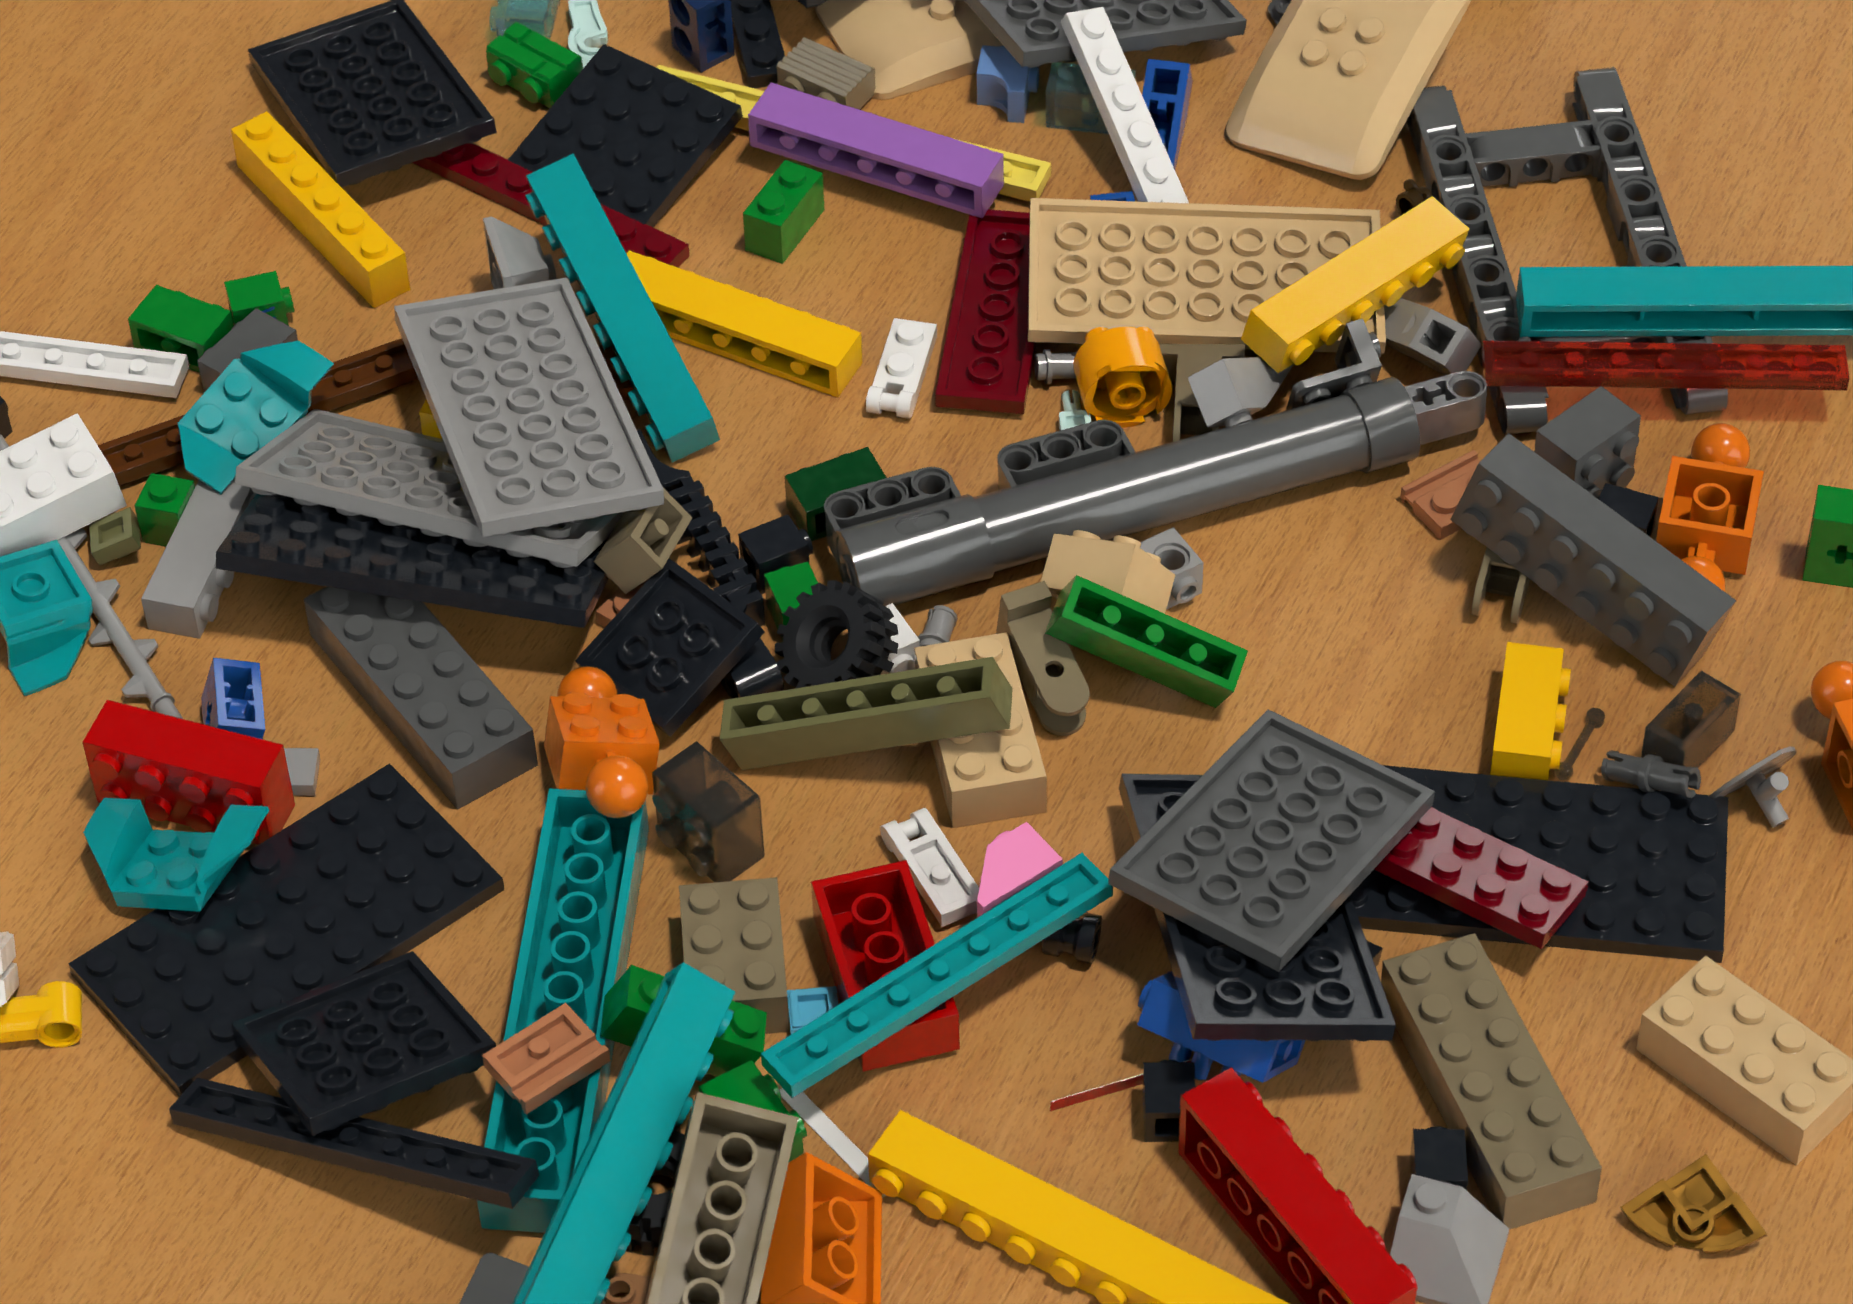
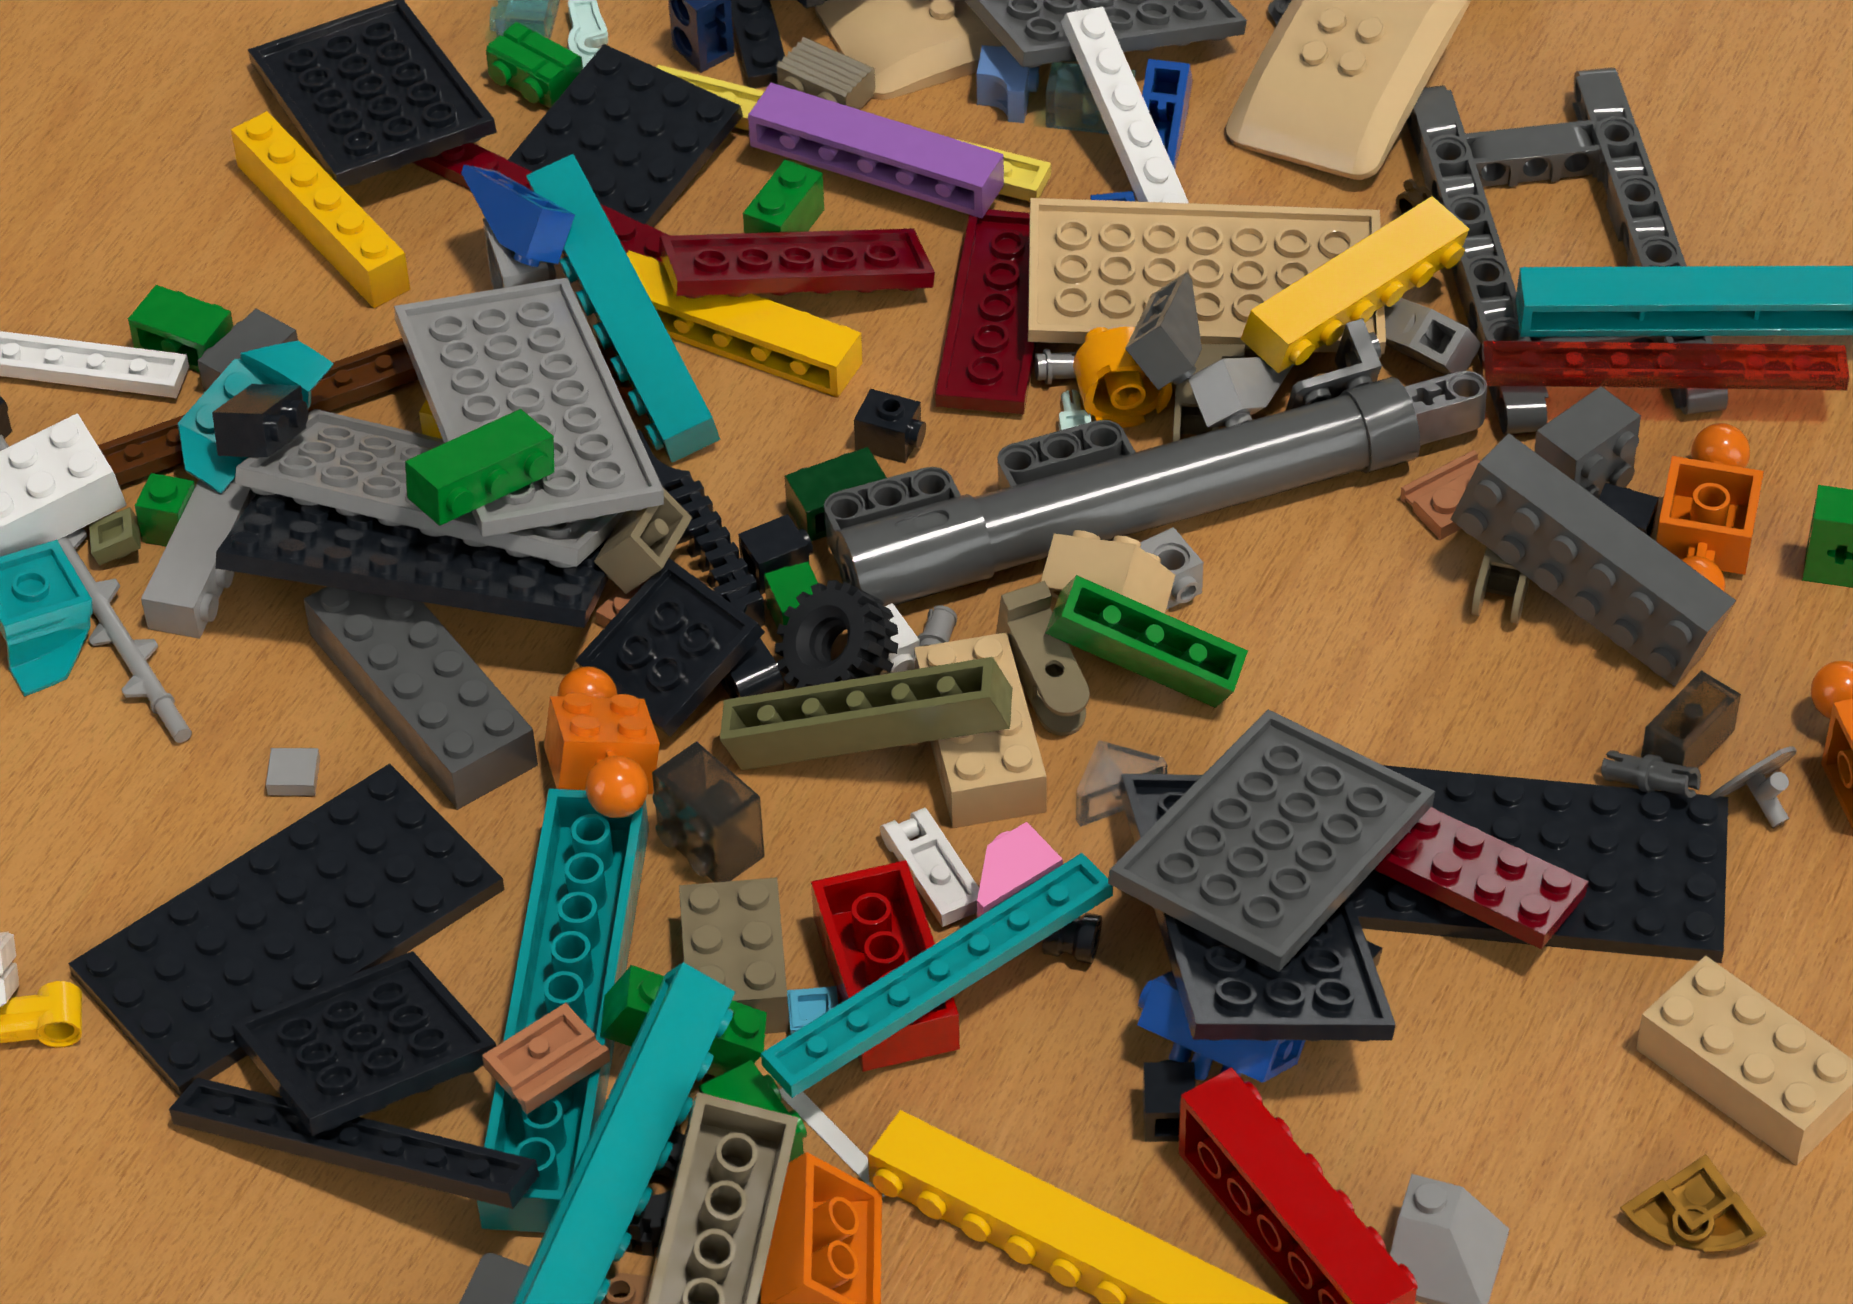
red brick [82,700,295,845] -> none
teal piece [83,798,270,912] -> none
blue brick [201,658,266,739] -> none
green brick [224,271,294,326] -> none
white plate [866,318,937,419] -> none
red sticker [1050,1059,1192,1111] -> none
dark tan brick [1381,933,1602,1230] -> none
black brick [1410,1126,1468,1190] -> none
yellow brick [1490,642,1571,780] -> none
clear smoke hinge [1554,708,1605,781] -> none
none -> black brick [212,384,308,458]
none -> green brick [405,409,555,526]
none -> blue slope [461,165,575,267]
none -> dark red plate [659,228,935,299]
none -> black brick [854,389,926,463]
none -> clear slope [1076,740,1168,827]
none -> dark grey slope [1125,272,1202,390]

